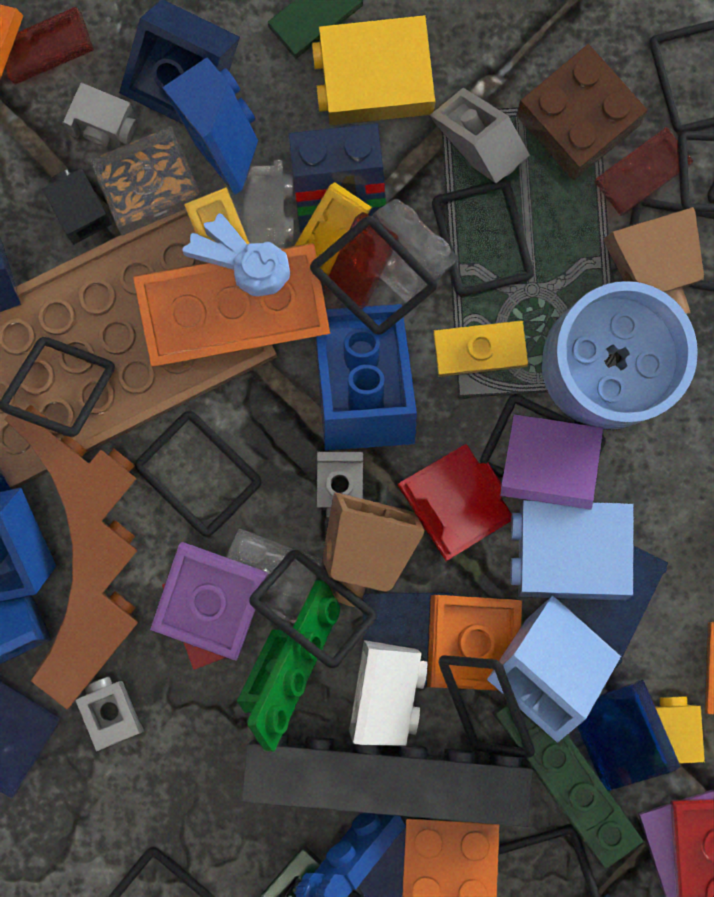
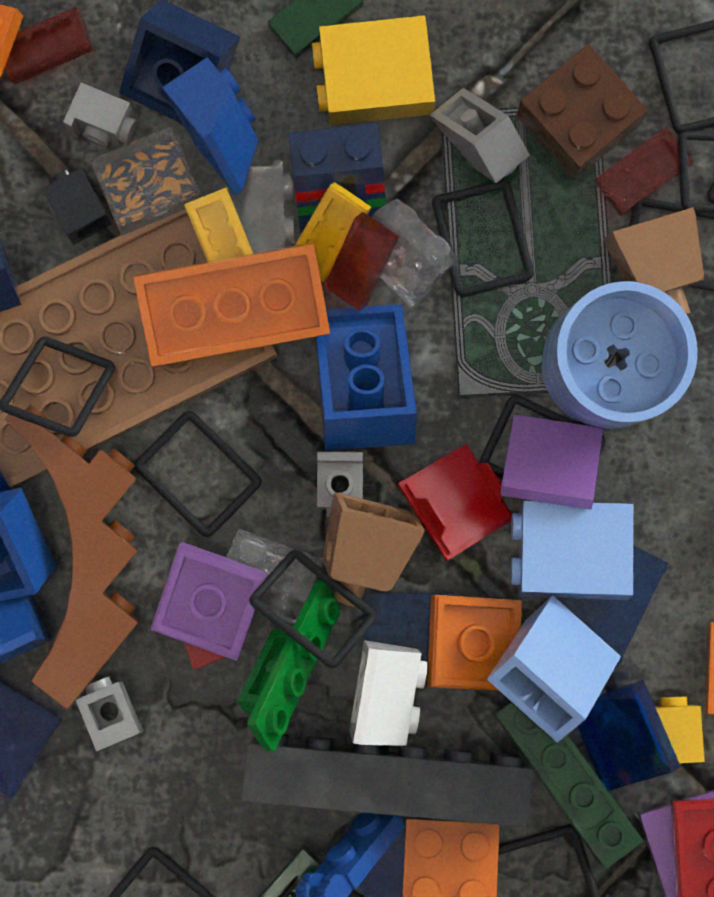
light blue piece [182,213,290,296] -> none
black piece [310,216,437,335] -> none
yellow plate [433,321,528,377] -> none
black piece [438,655,535,758] -> none

